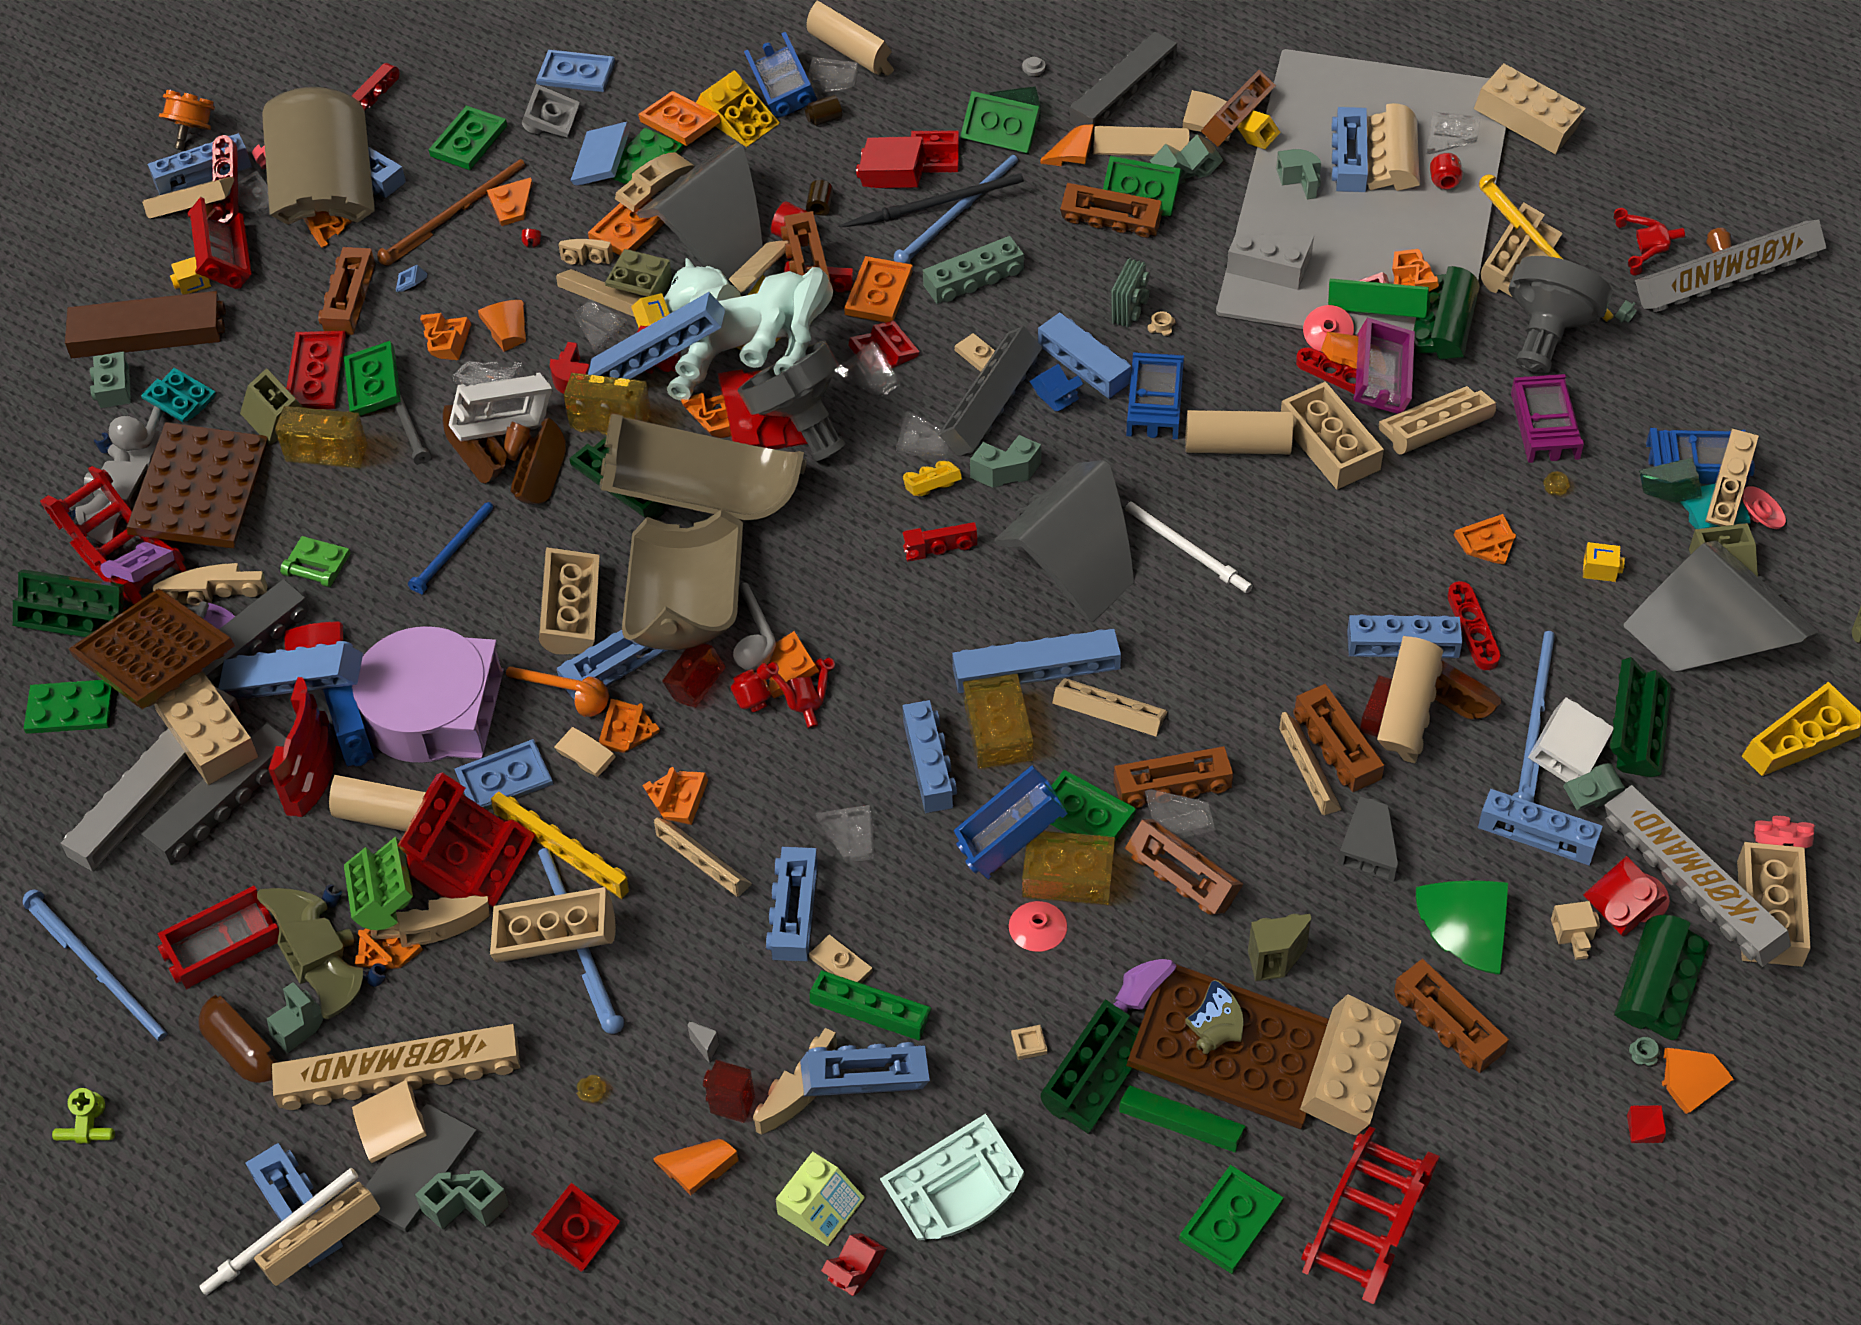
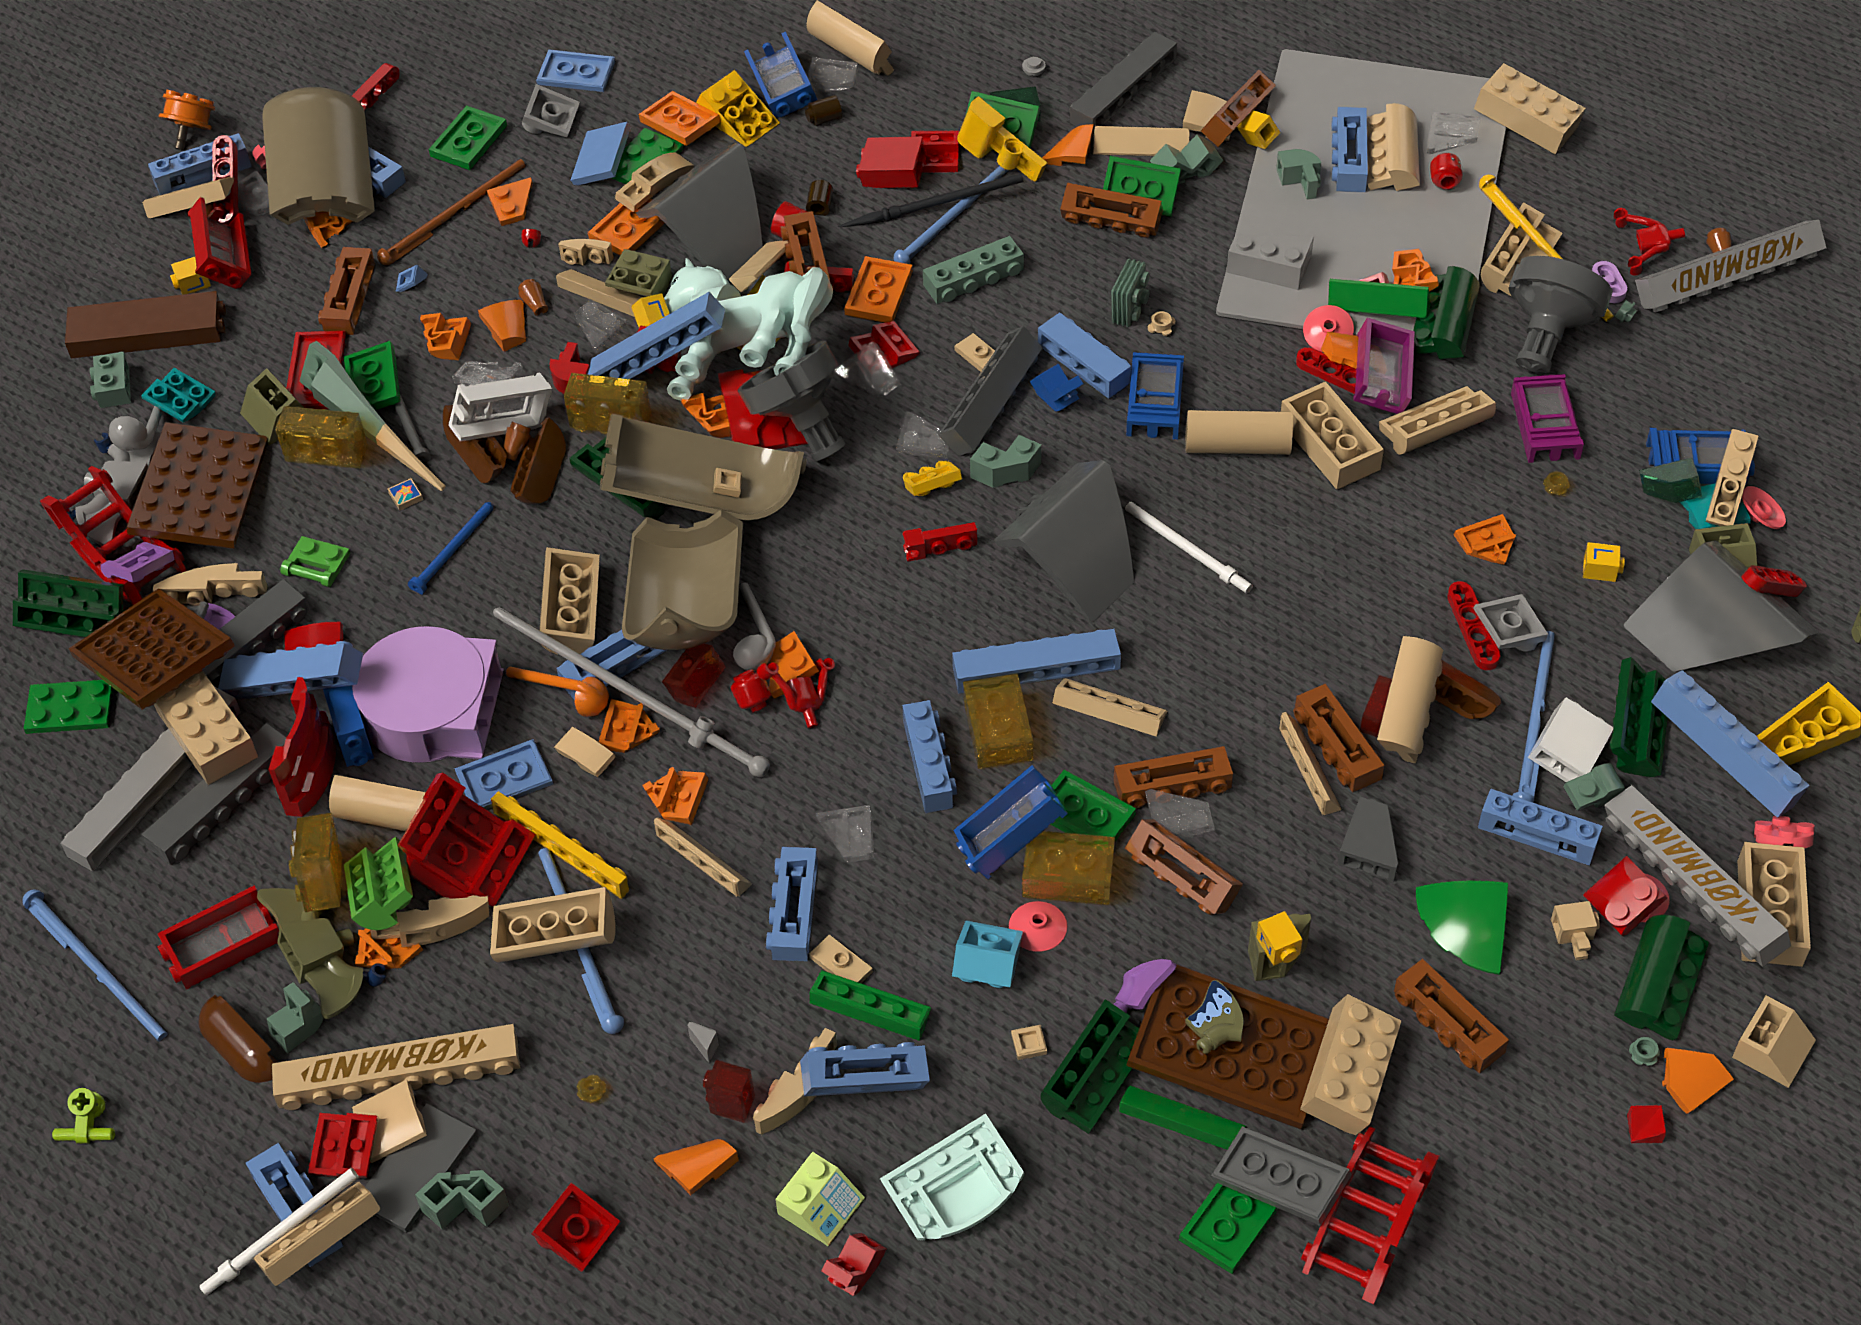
medium blue brick [1347,614,1462,658] -> none
none -> clear yellow piece [289,813,343,912]
none -> sand green plate [299,341,446,491]
none -> red slope [308,1113,378,1178]
none -> tile [388,478,423,511]
none -> light grey bar [493,608,770,778]
none -> dark orange cone [518,279,548,316]
none -> tan tile [713,468,742,498]
none -> medium azure slope [952,921,1023,988]
none -> yellow plate [957,96,1047,182]
none -> dark grey tile [1211,1126,1352,1226]
none -> yellow brick [1256,911,1302,966]
none -> light grey slope [1473,594,1548,651]
none -> lavender plate [1592,261,1627,303]
none -> medium blue brick [1651,670,1810,818]
none -> tan slope [1732,995,1816,1088]
none -> red beam [1741,565,1807,597]

